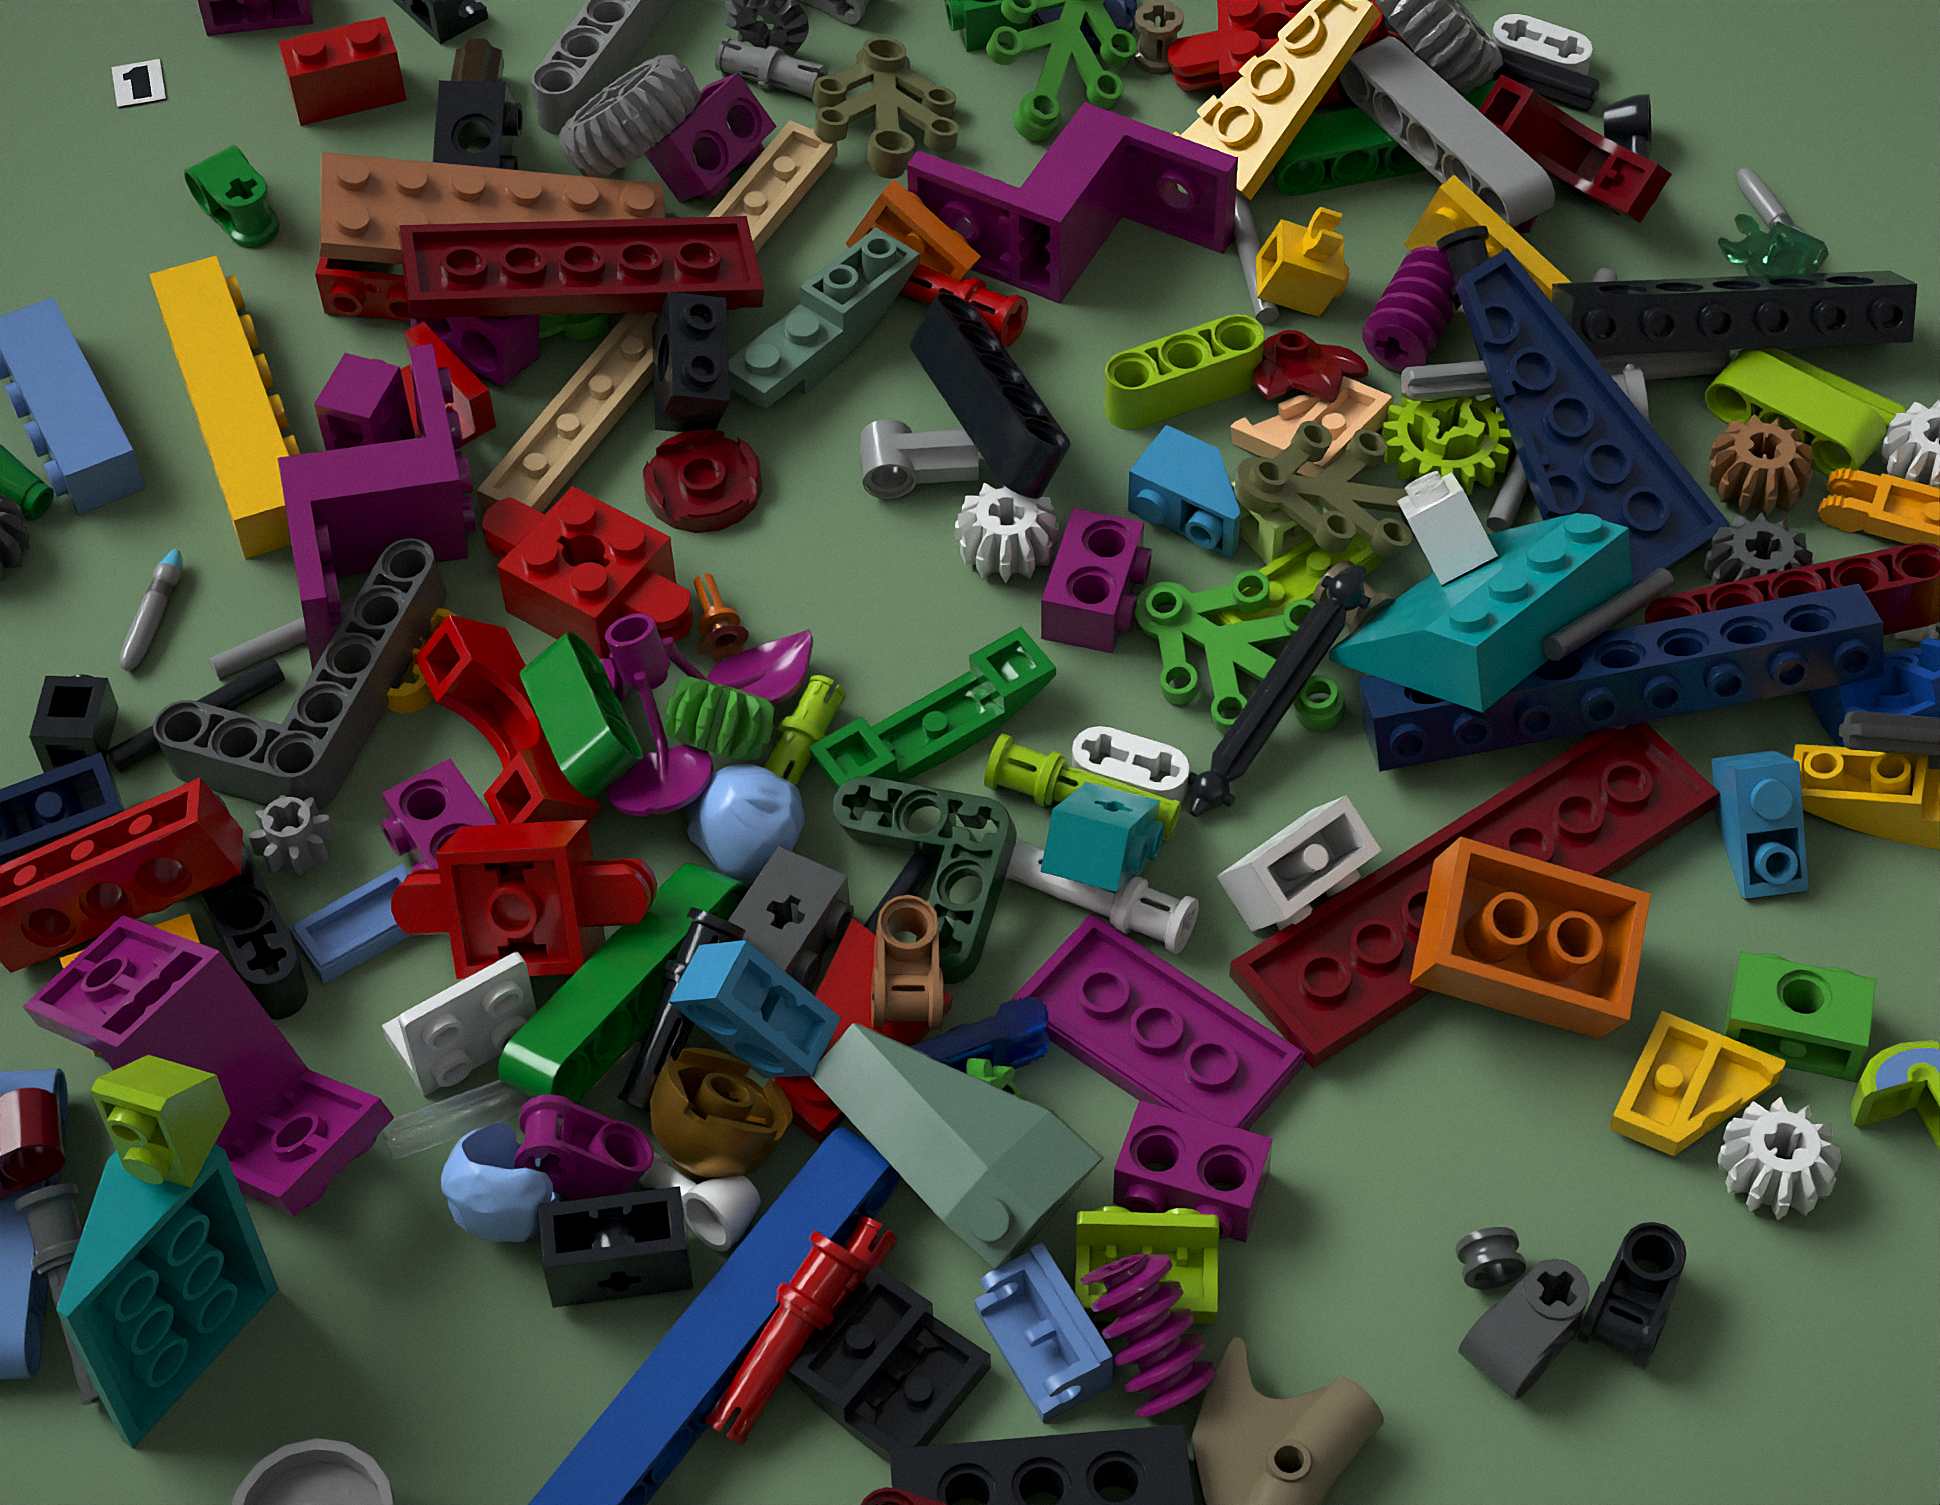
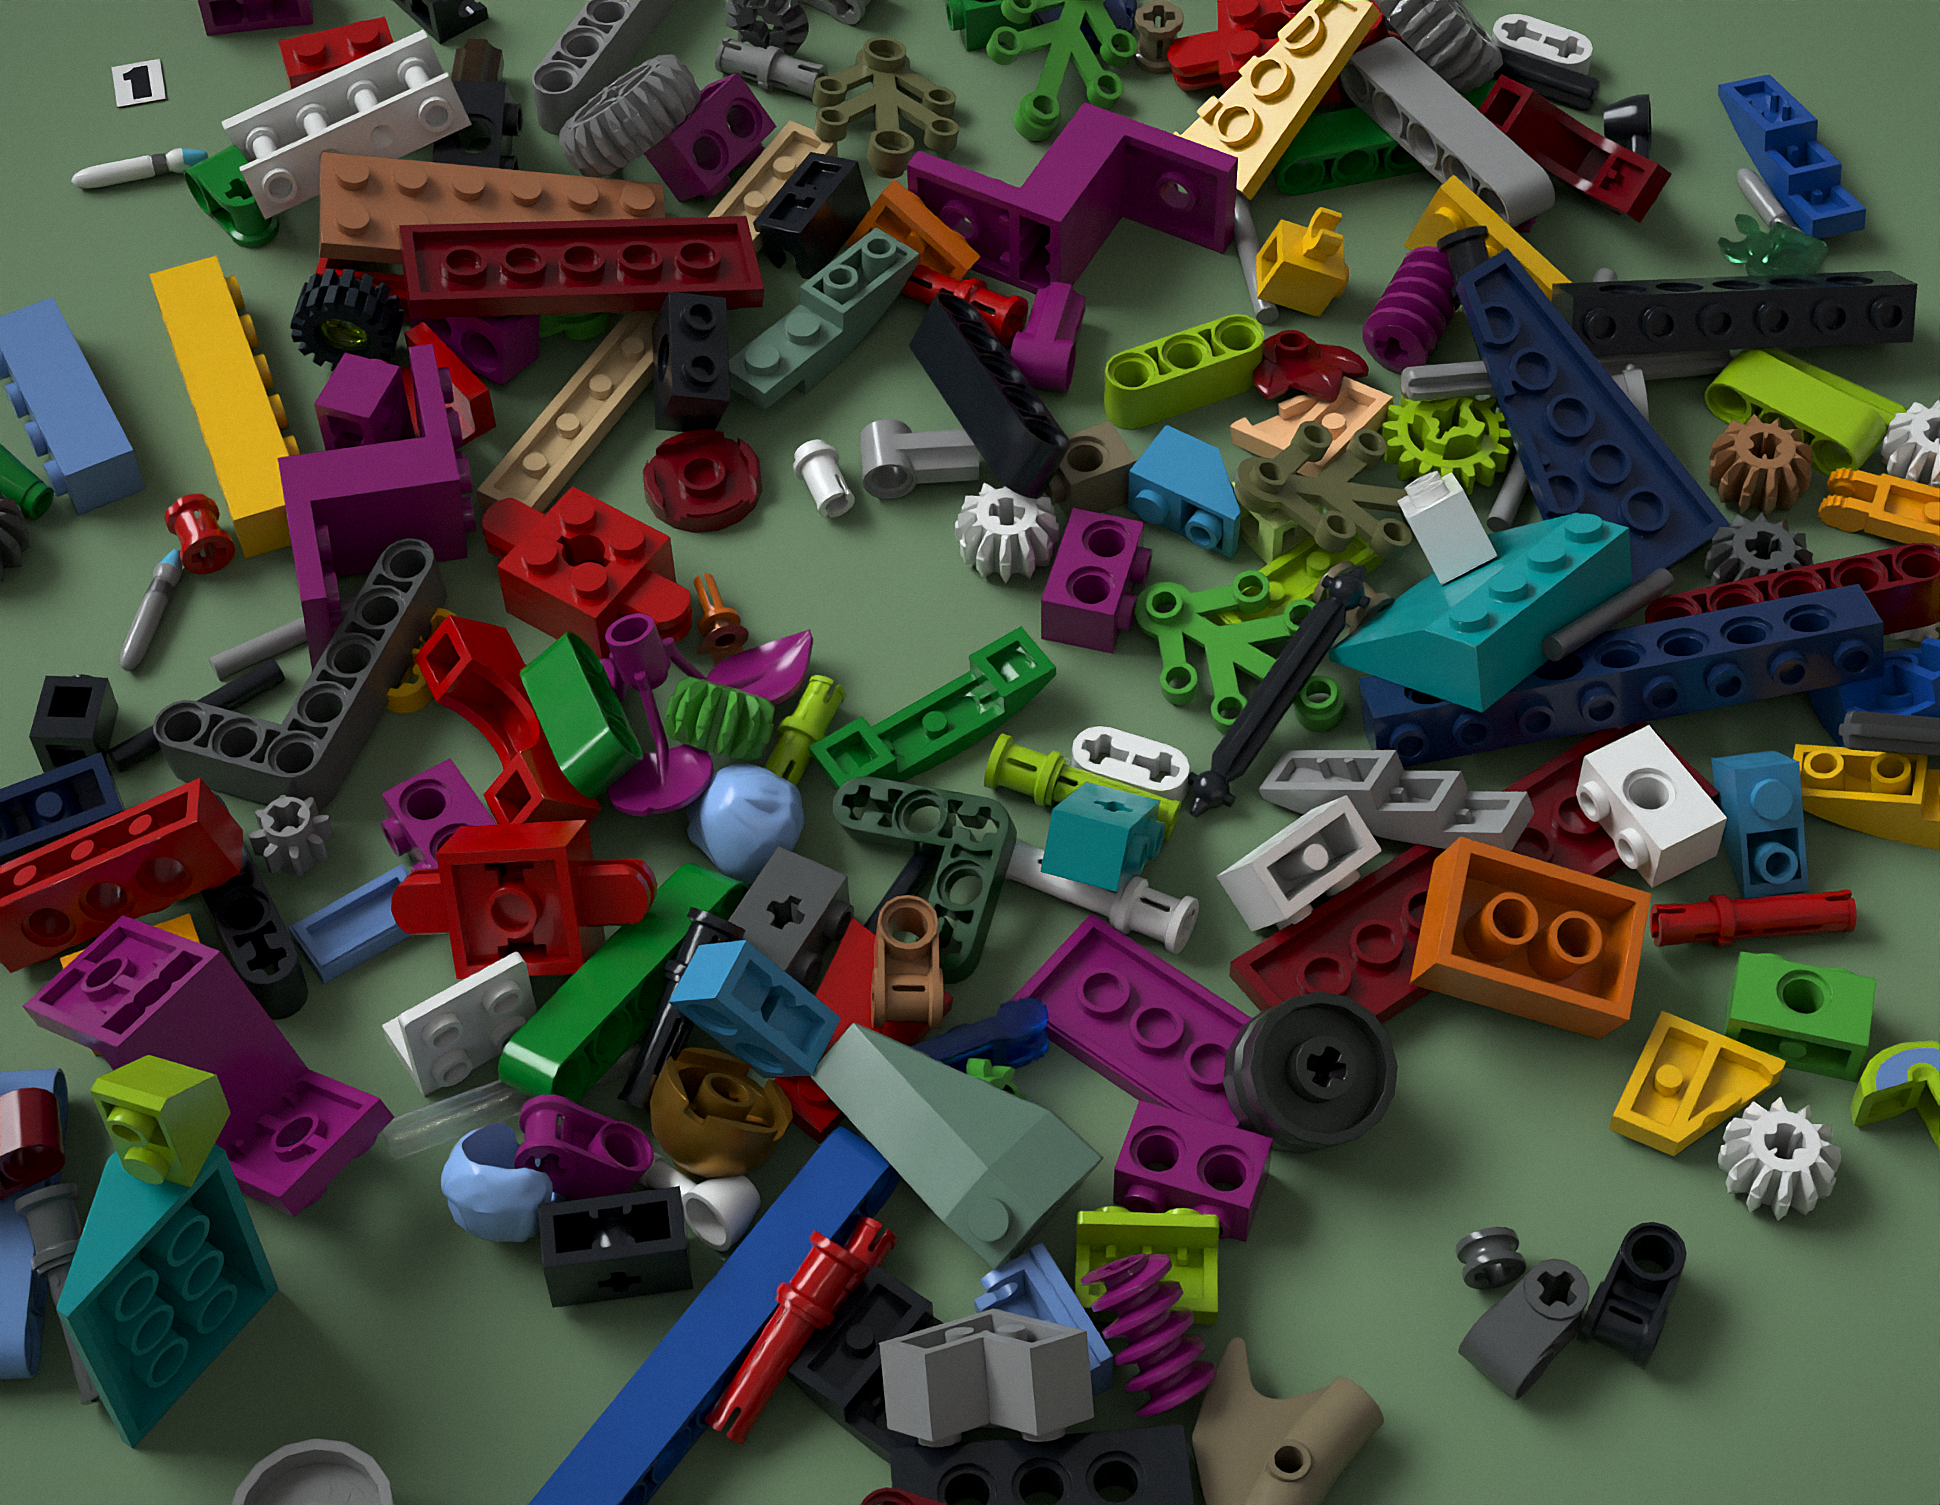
none -> white piece [71,148,208,189]
none -> red bush [164,494,236,575]
none -> white fence [222,29,472,219]
none -> black bush [290,269,404,371]
none -> black hinge [753,152,871,279]
none -> white pin [793,439,855,518]
none -> light grey brick [879,1308,1094,1447]
none -> magenta piece [1010,282,1086,393]
none -> dark tan brick [1044,420,1136,520]
none -> pearl dark grey wheel [1223,991,1398,1154]
none -> light grey slope [1259,750,1535,851]
none -> white brick [1576,725,1727,888]
none -> red pin [1649,889,1857,948]
none -> blue slope [1718,74,1866,241]

